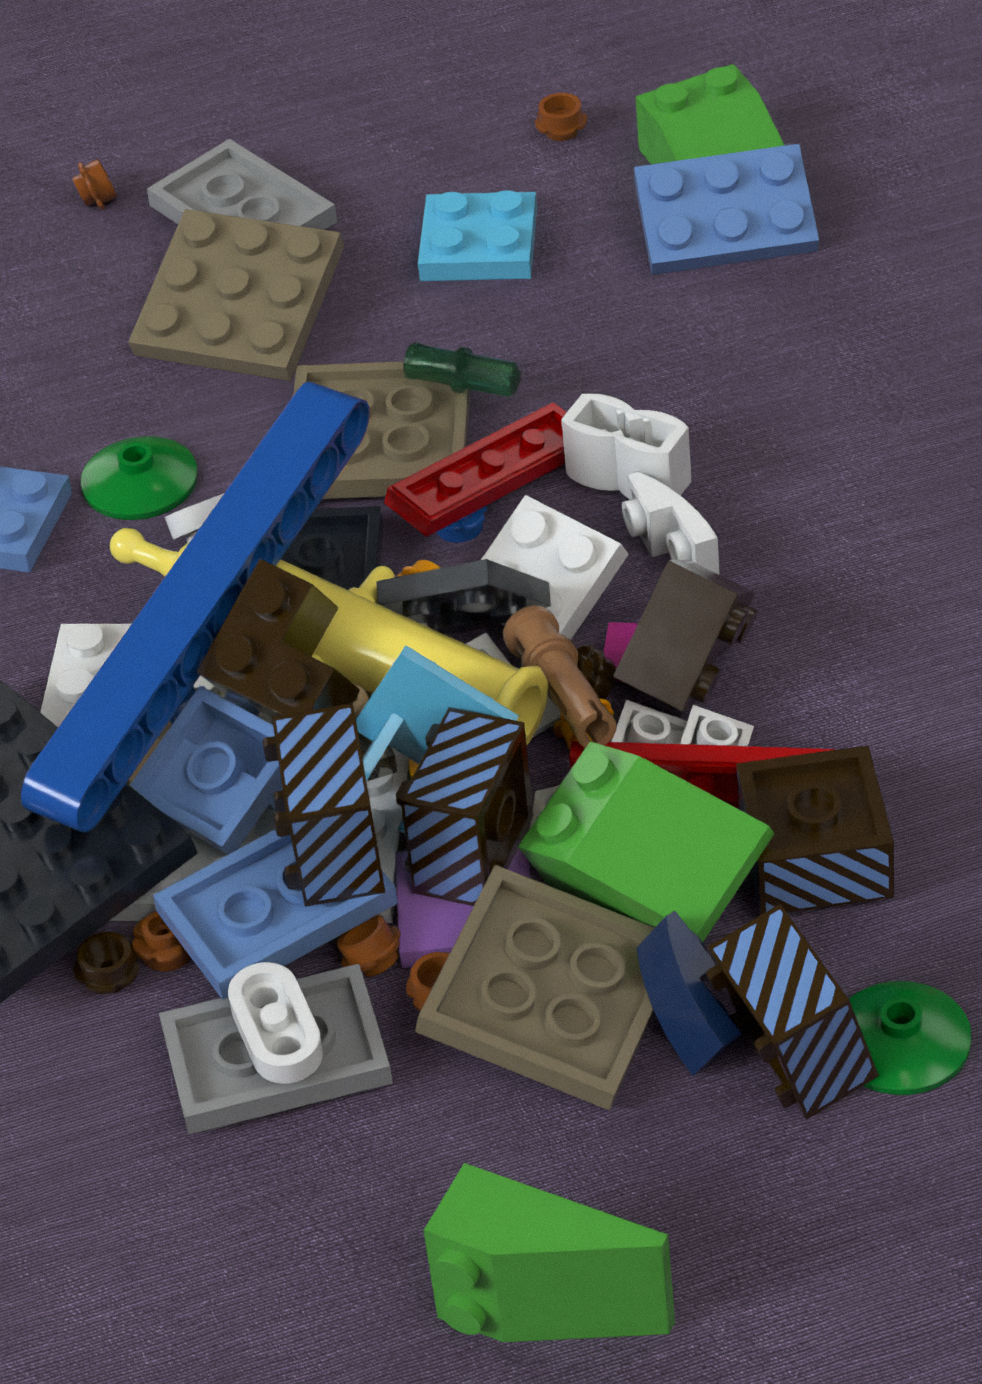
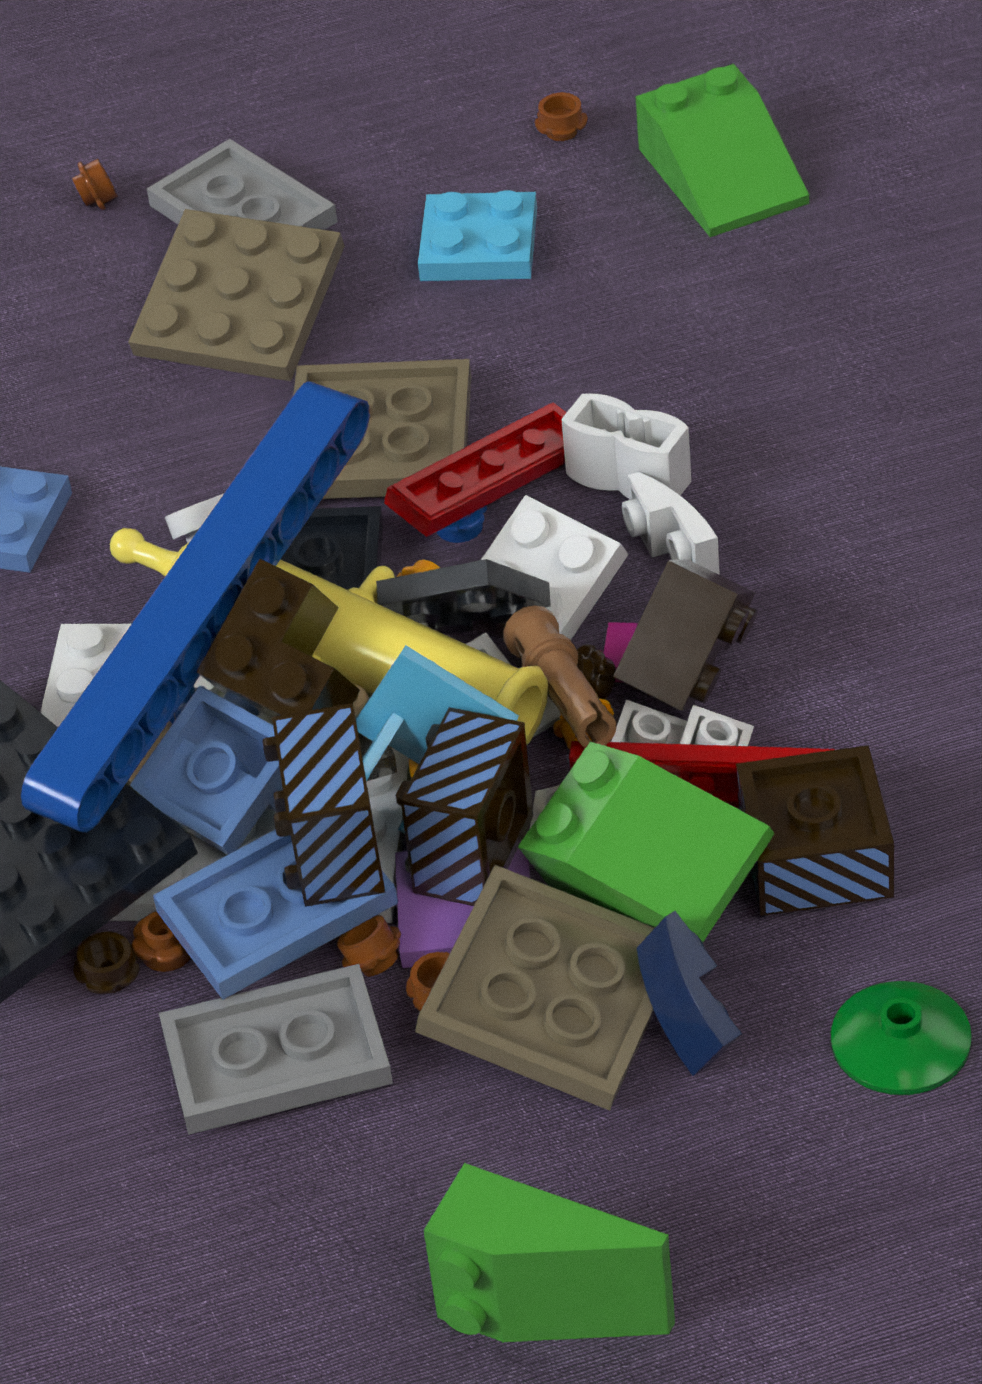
green dish [80,436,198,520] -> none
white plate [228,962,323,1084] -> none
clear green axle [403,342,521,397] -> none
medium blue plate [634,144,819,275] -> none
dark brown container [706,904,879,1120] -> none

